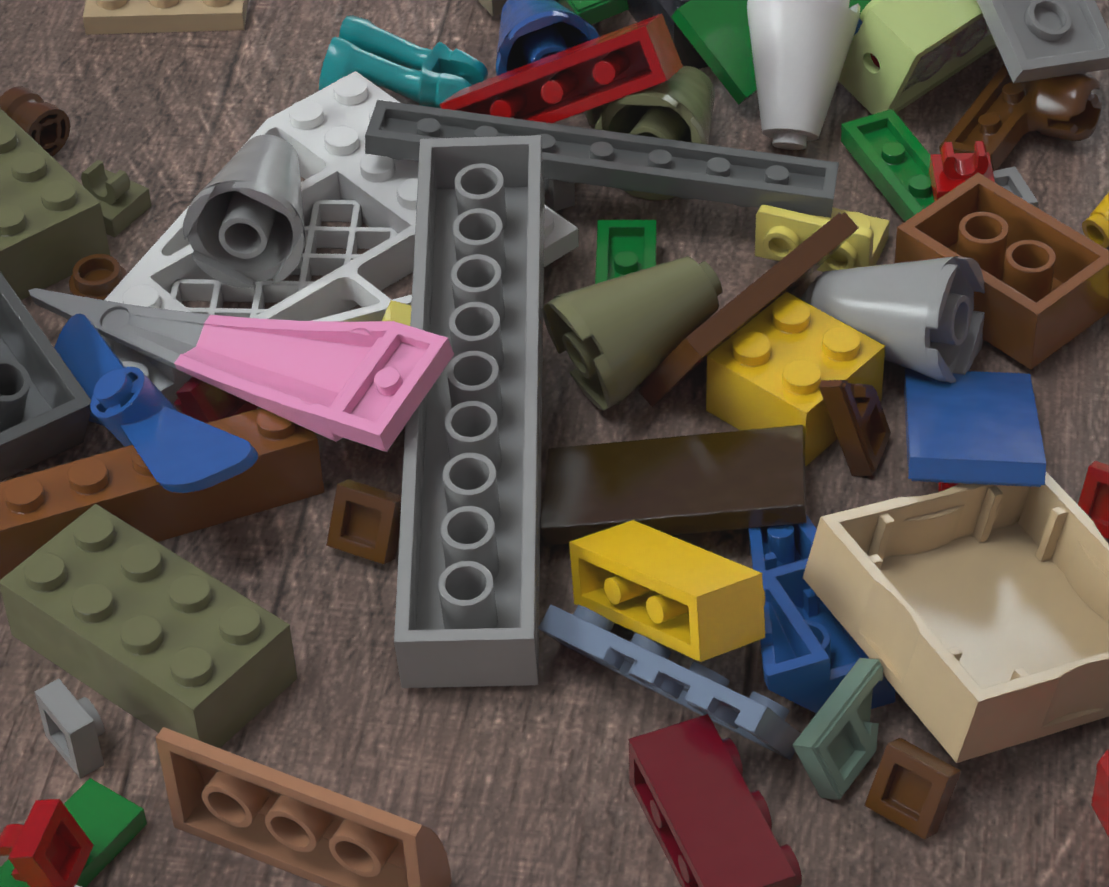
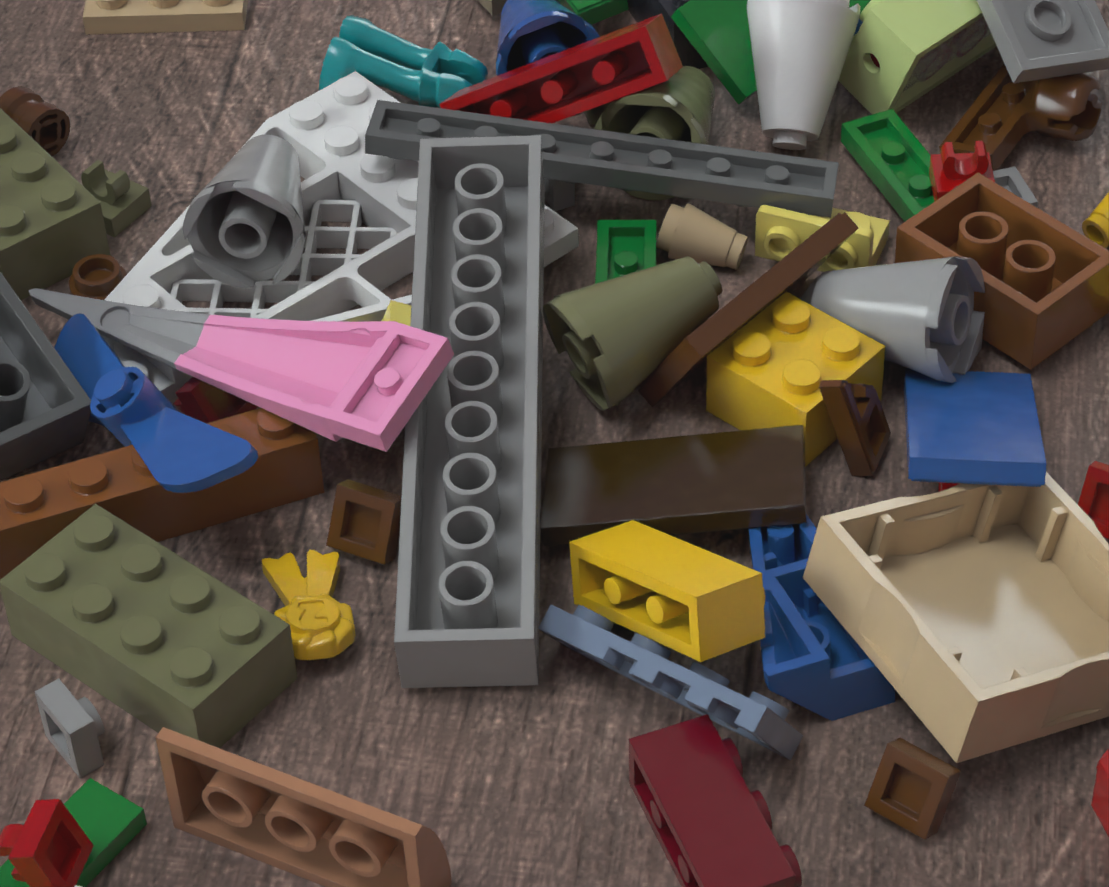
sand green tile [792,658,883,800] -> none
none -> yellow piece [262,549,356,660]
none -> tan cone [656,203,749,270]

